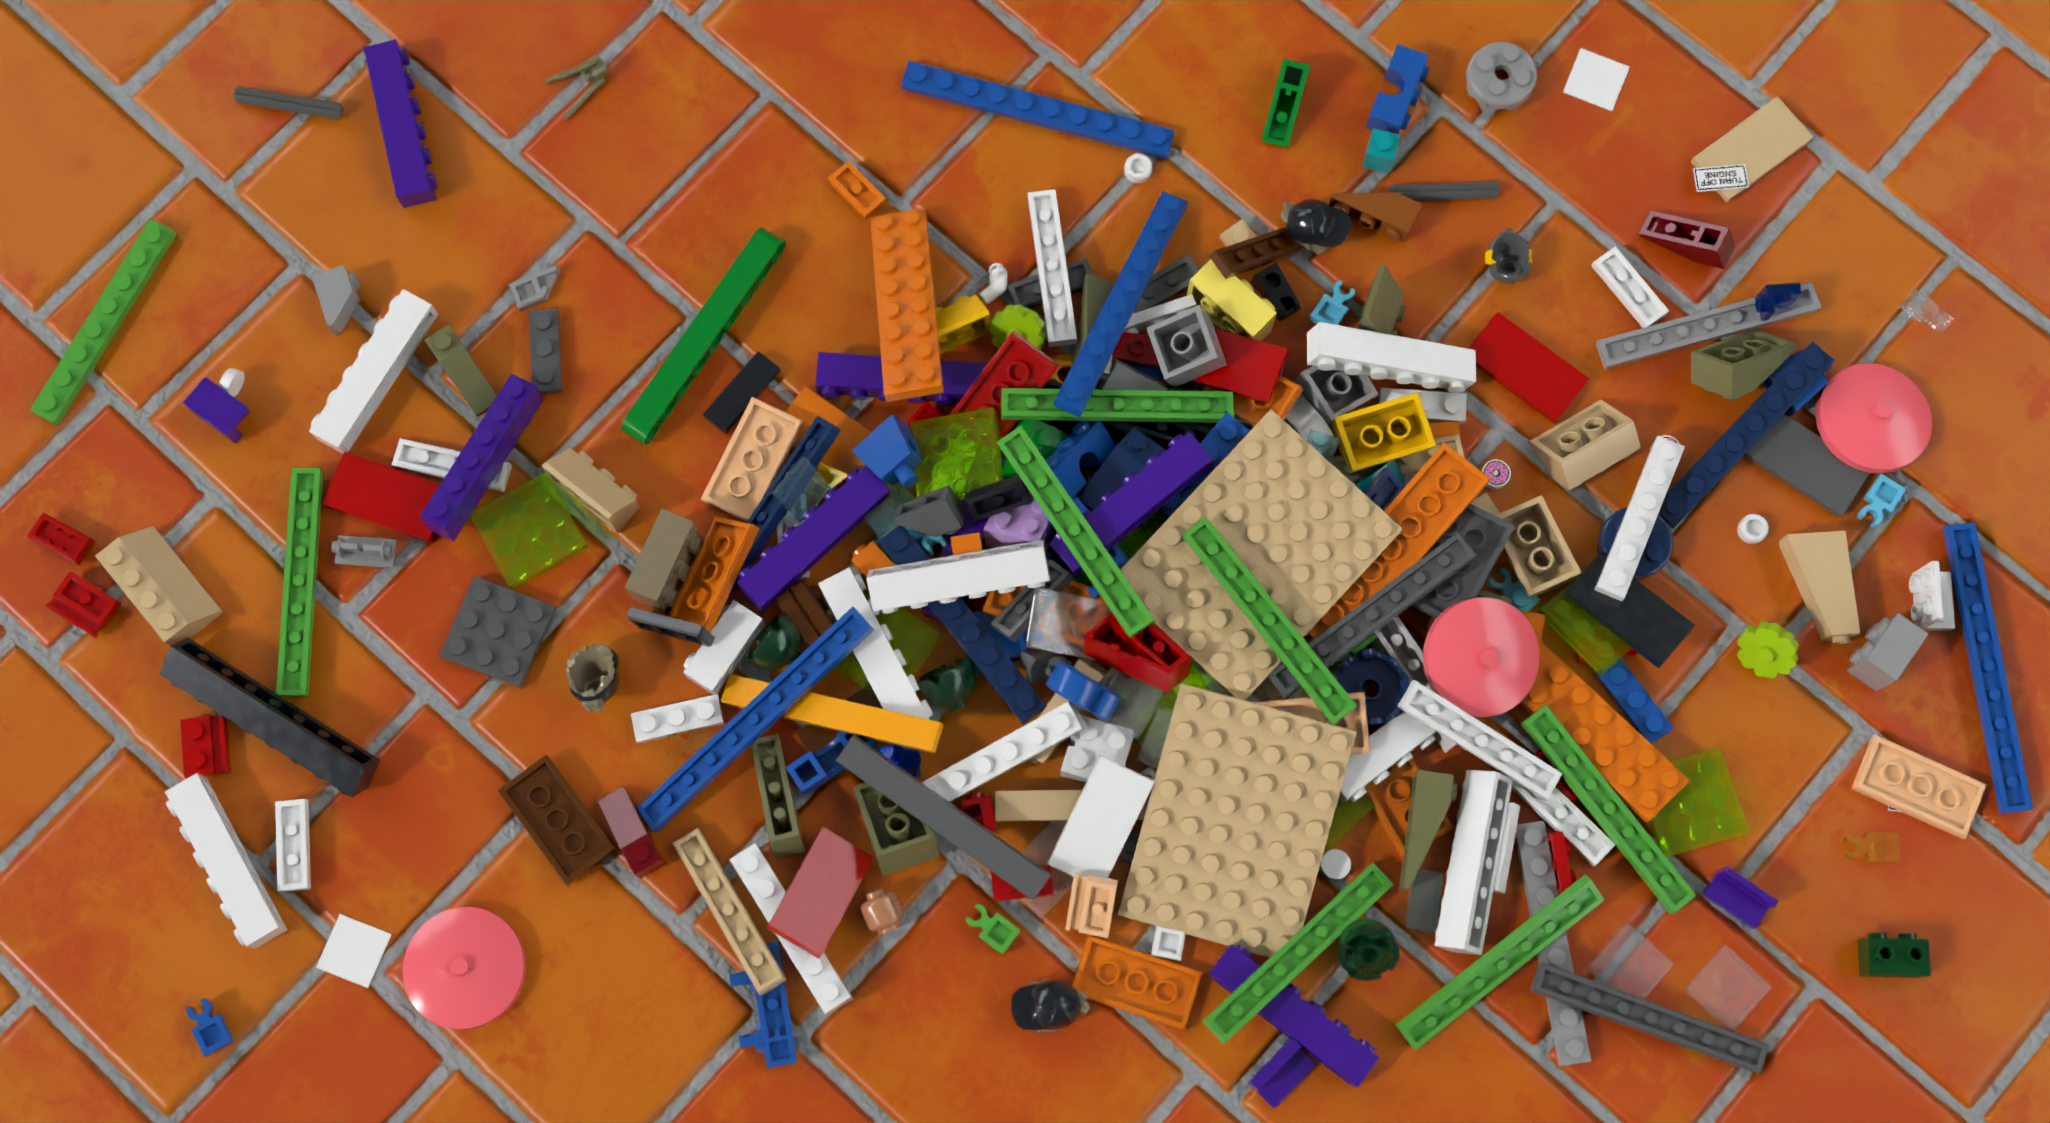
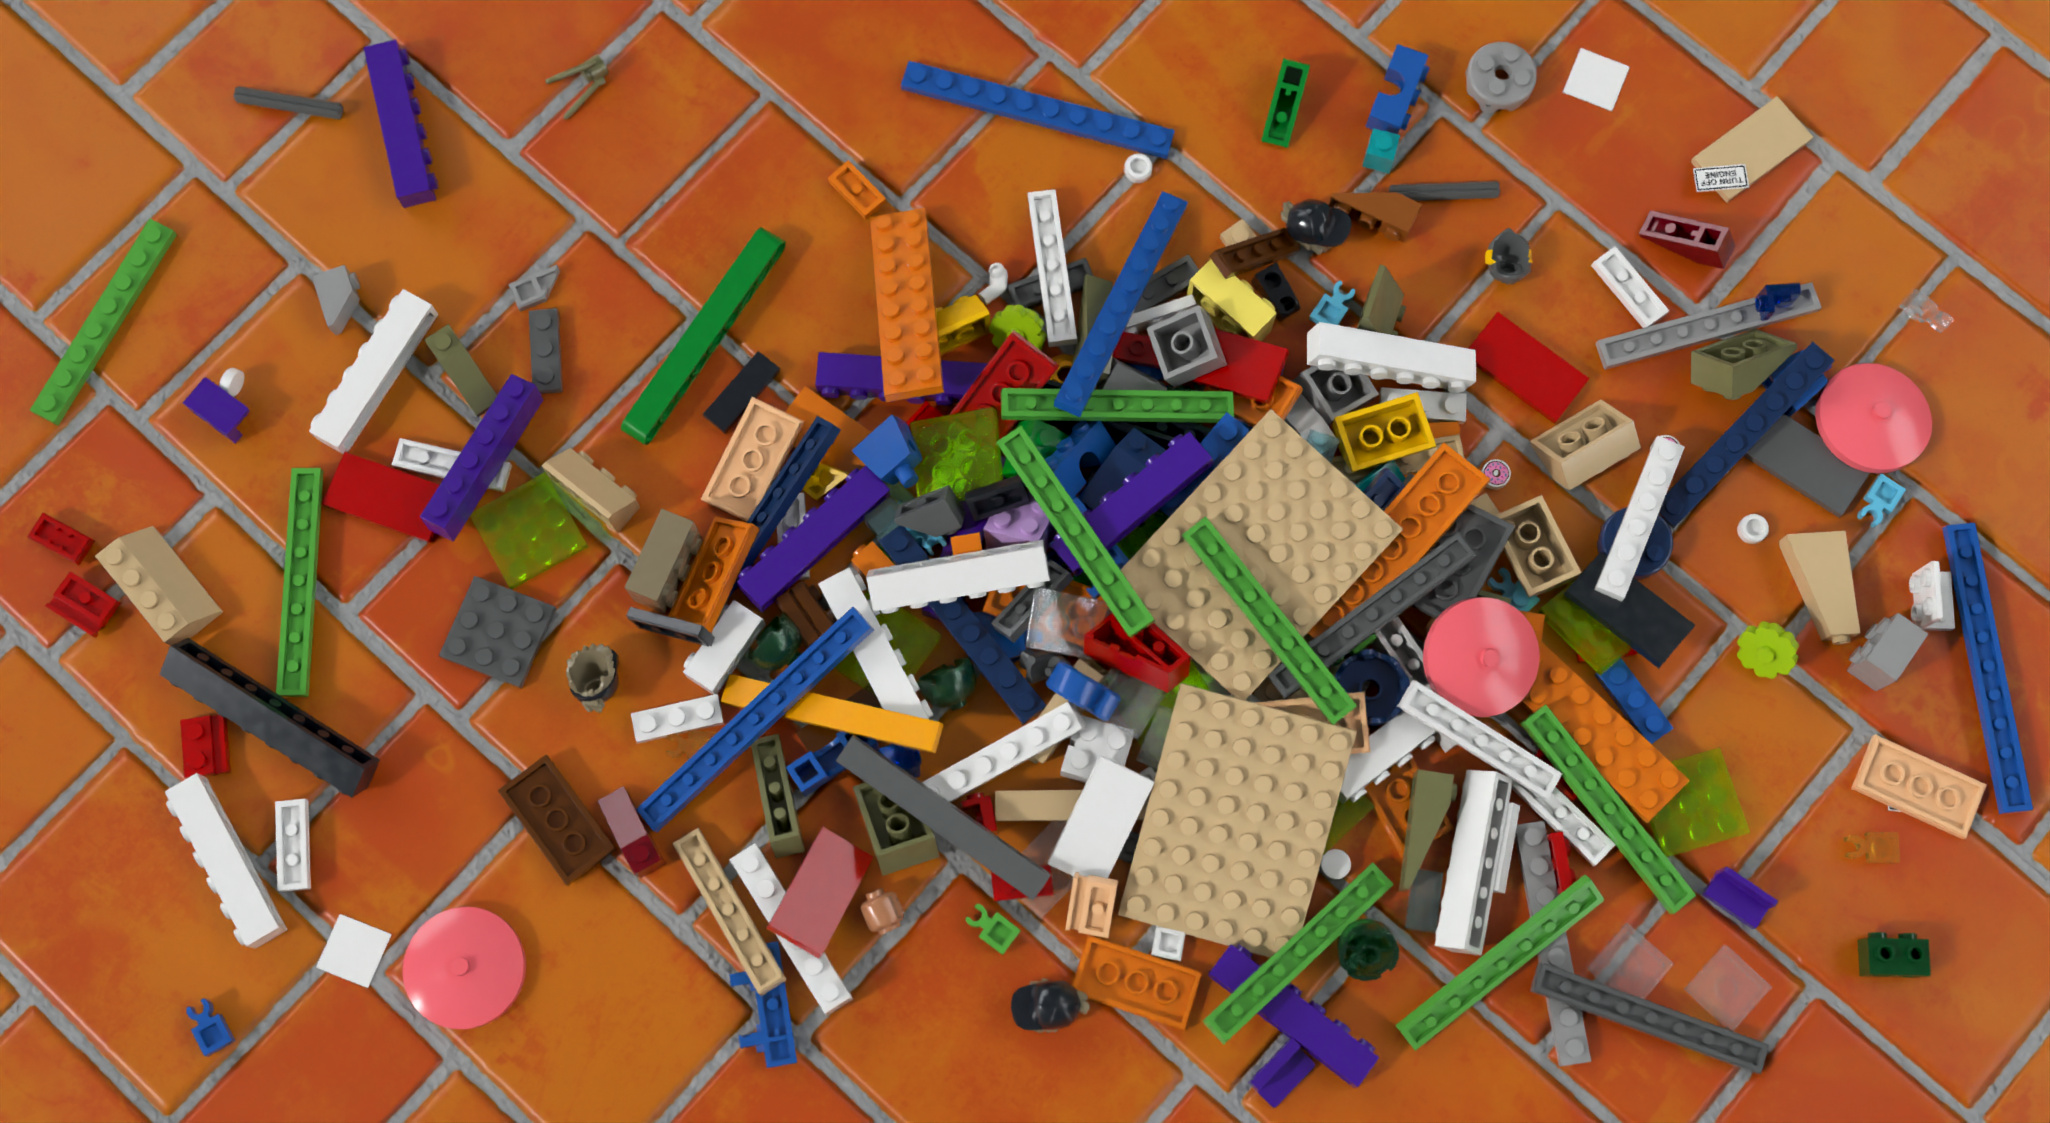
light grey hinge [331,535,397,568] -> none
clear light blue piece [772,457,831,523] -> none

